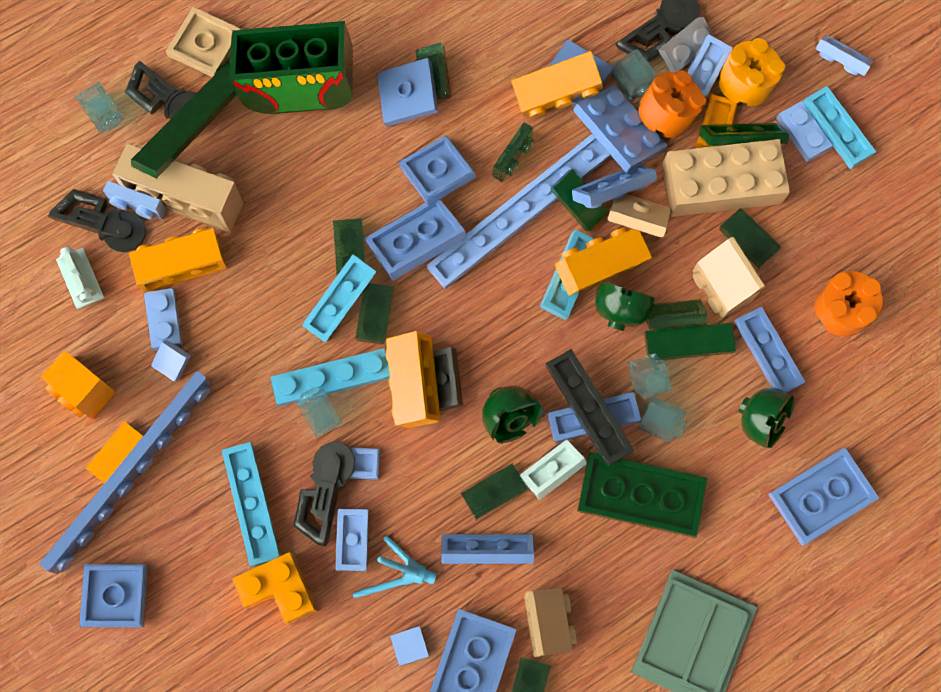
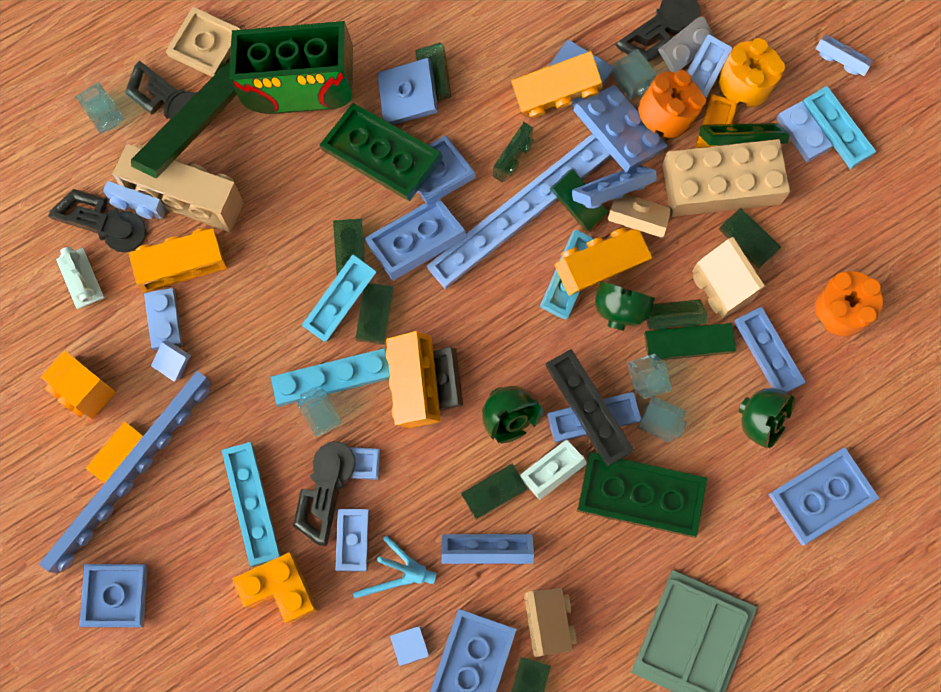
none -> dark green plate [320,103,443,202]

